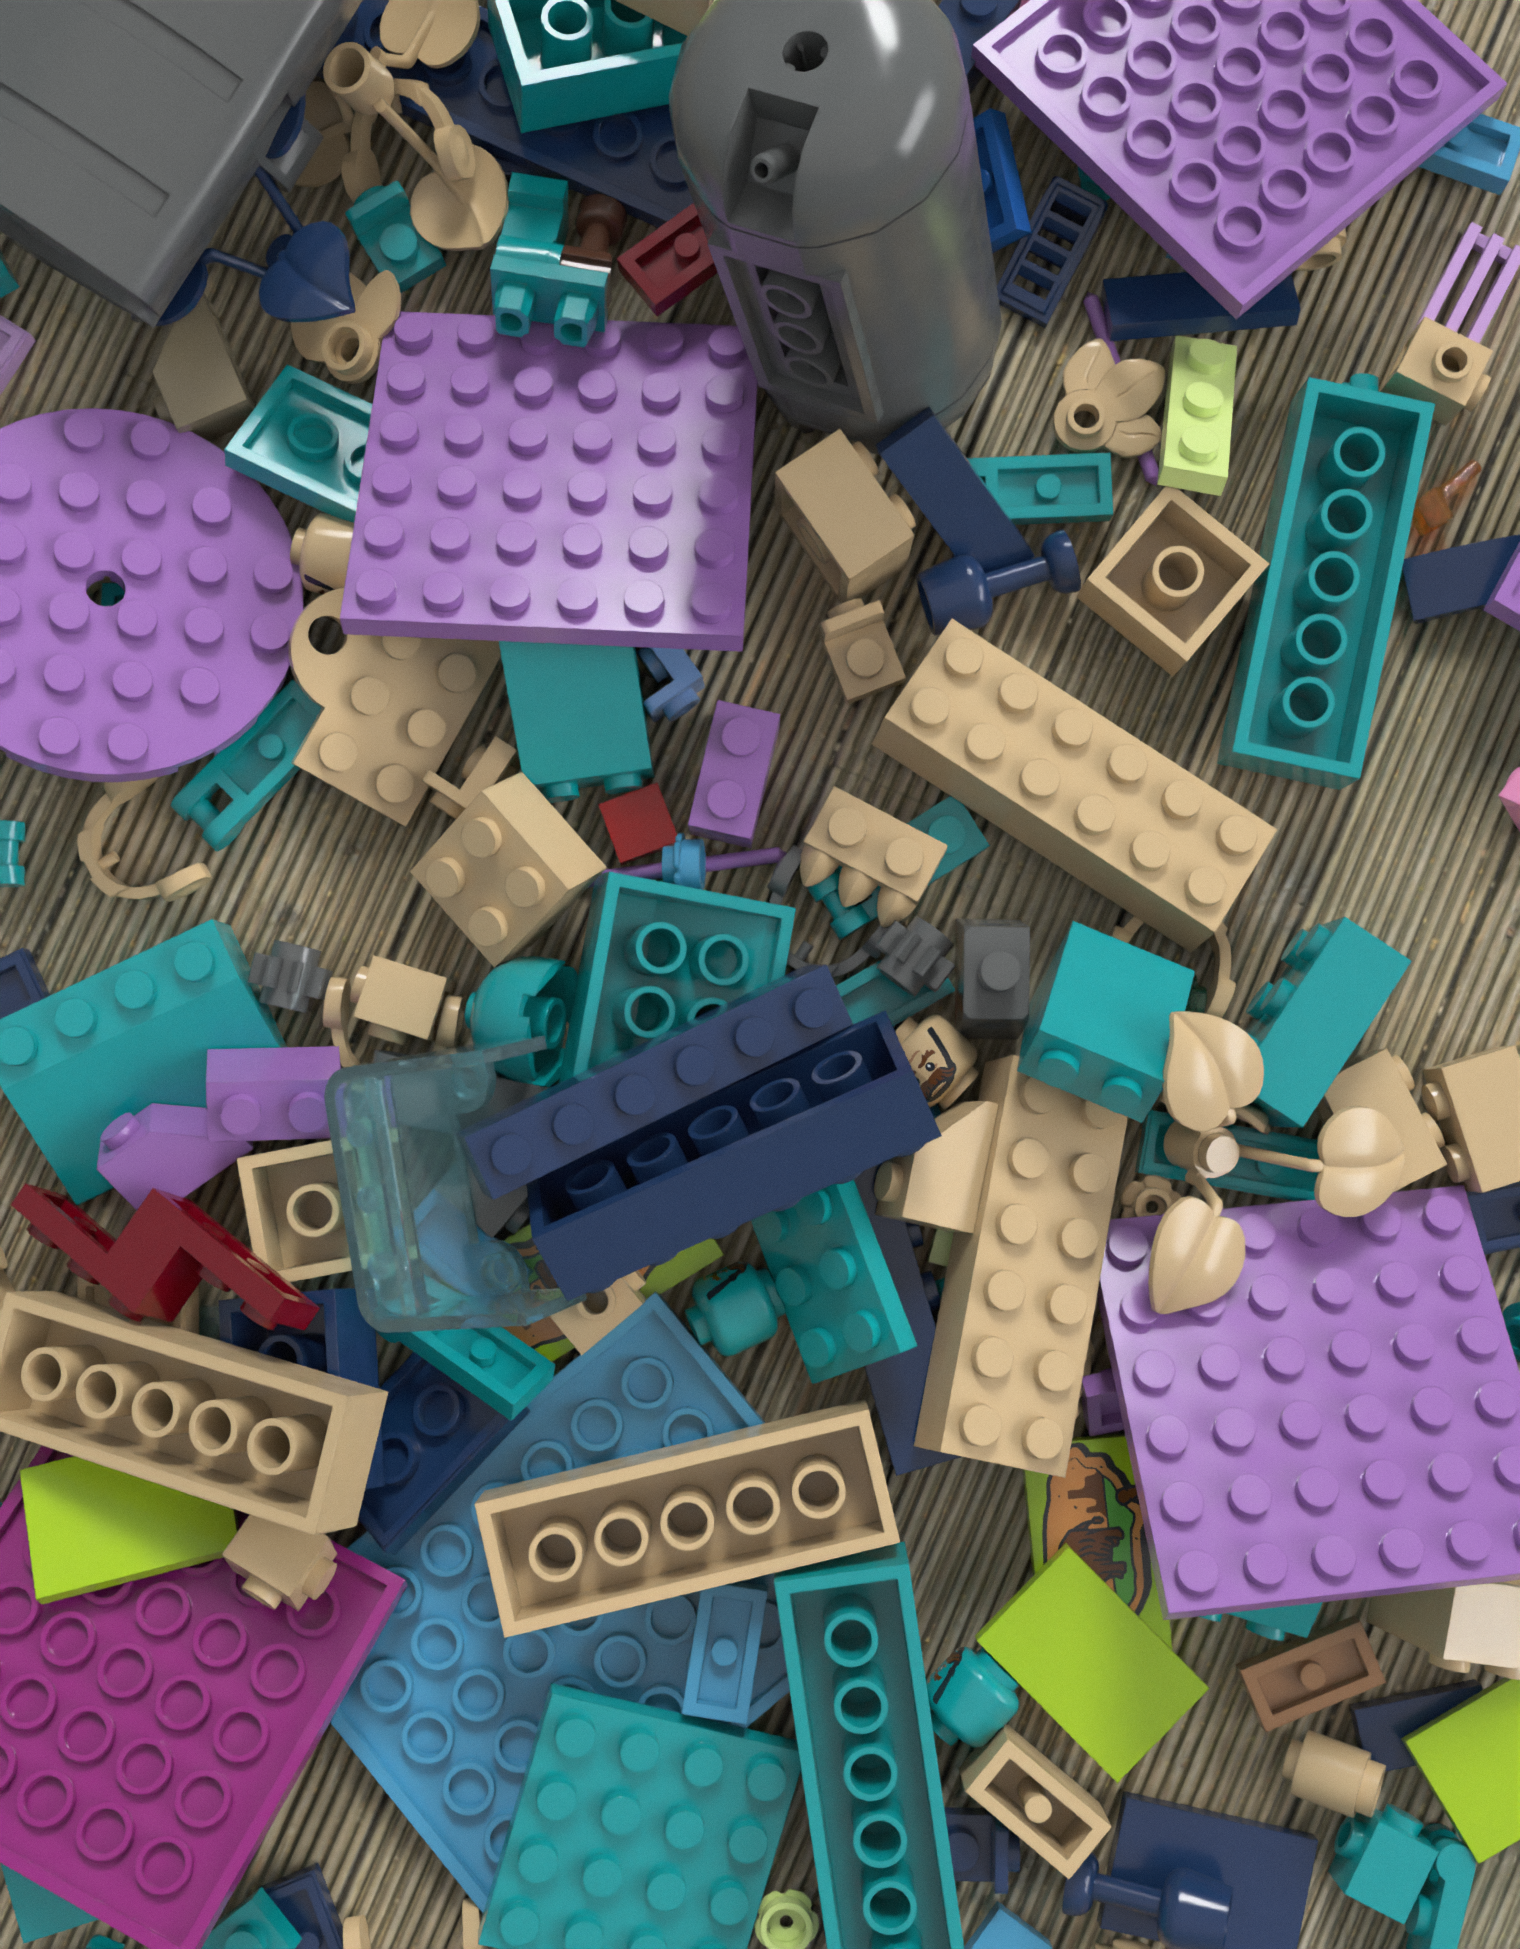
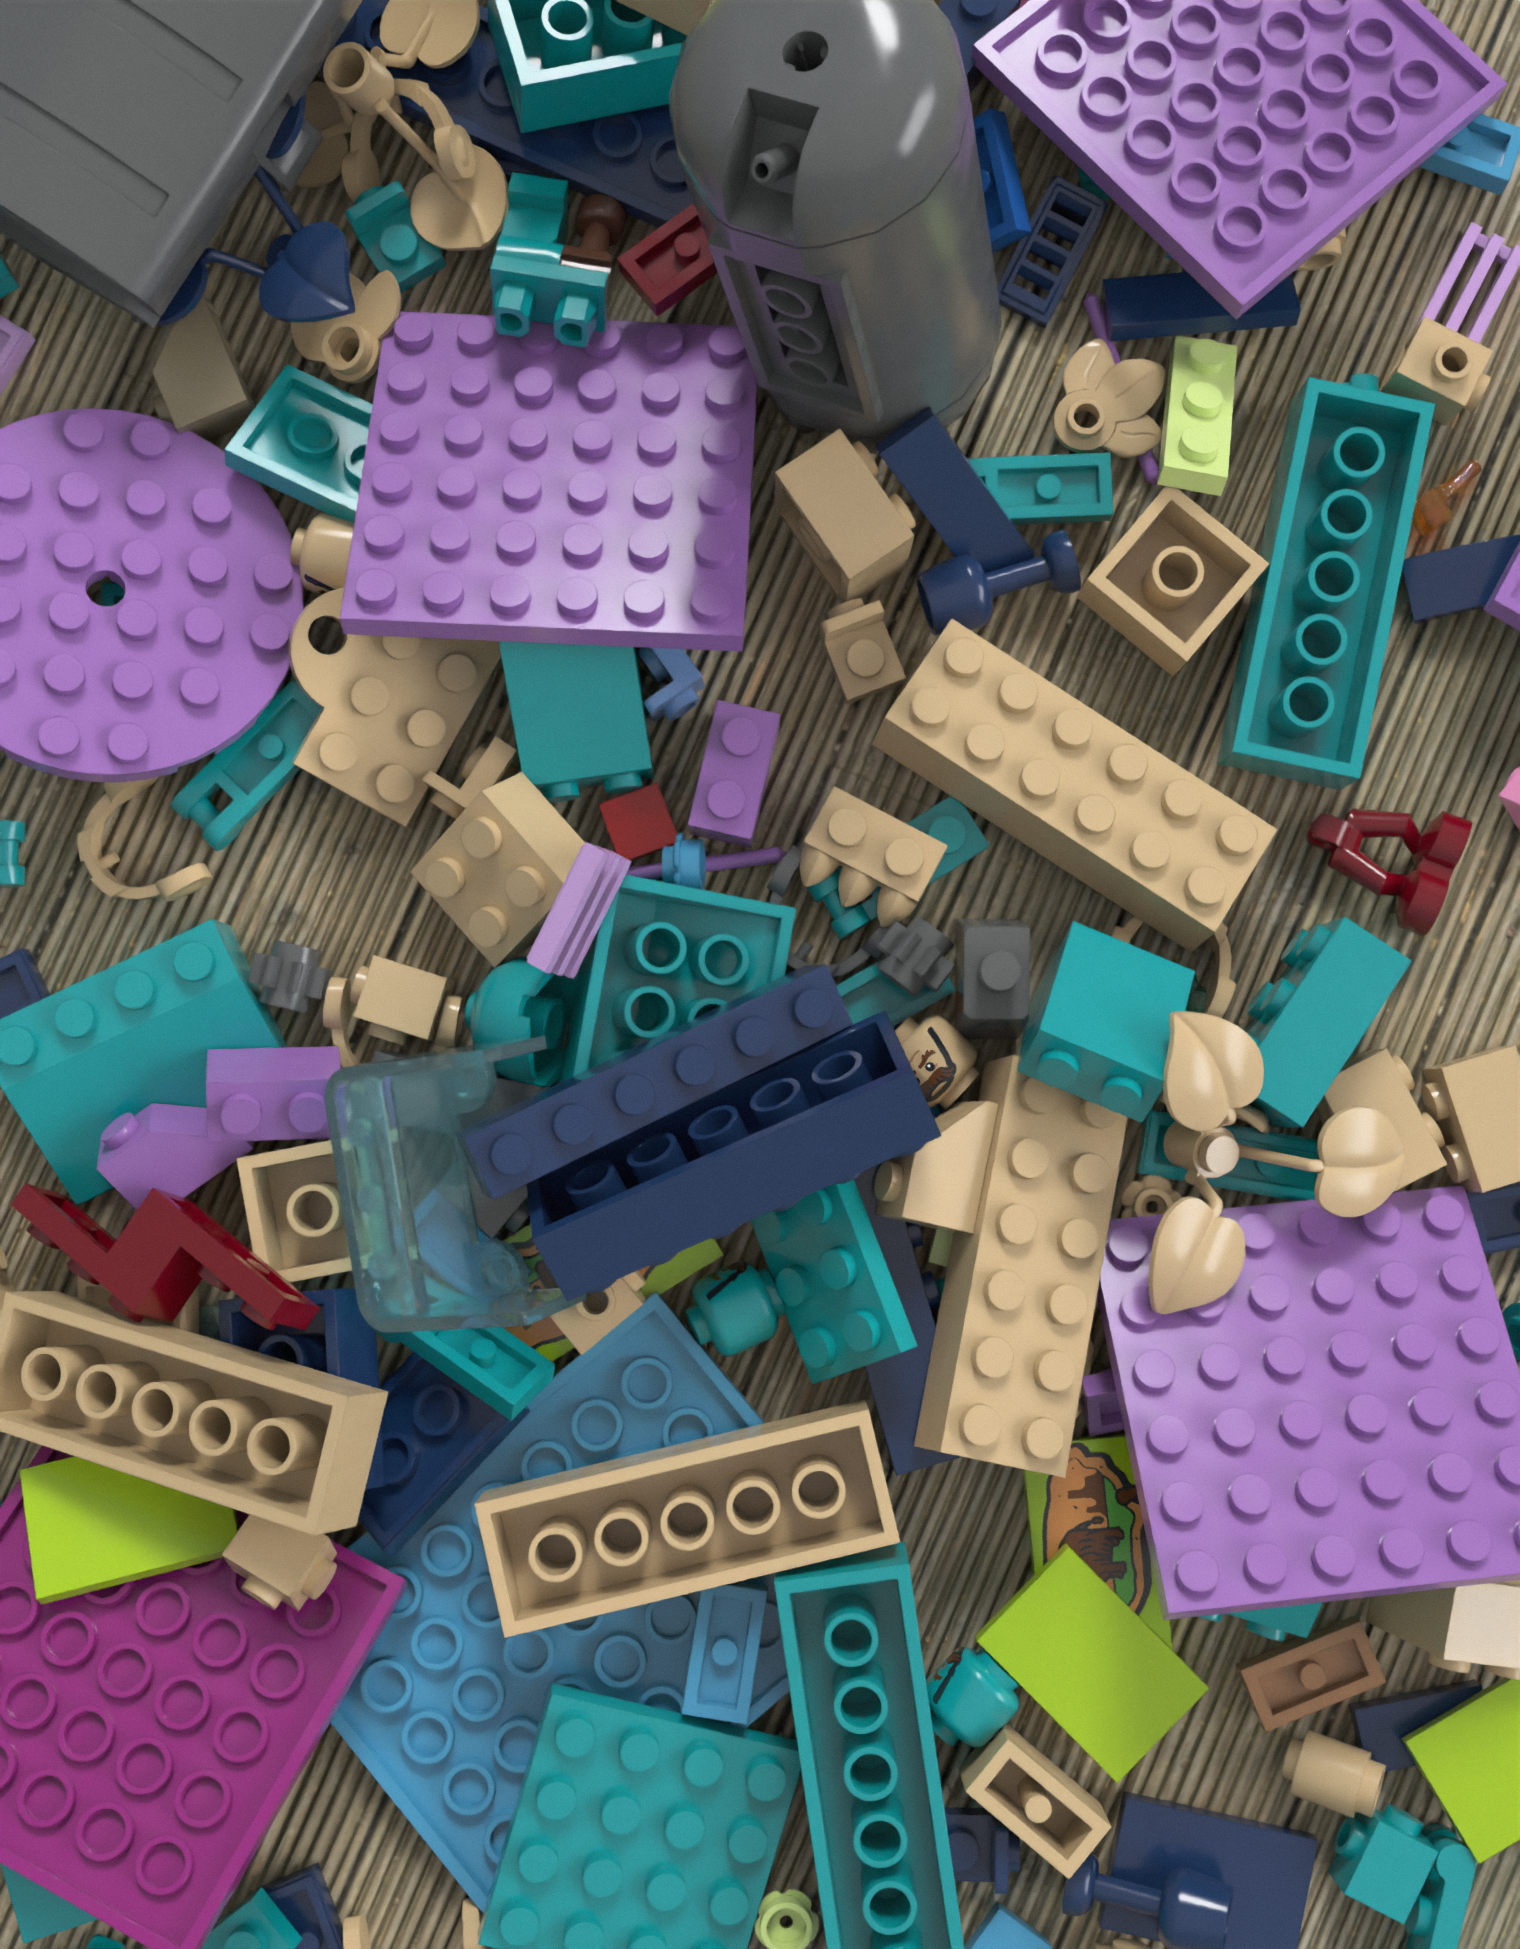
none -> lavender tile [527,842,632,979]
none -> dark red piece [1306,808,1472,936]

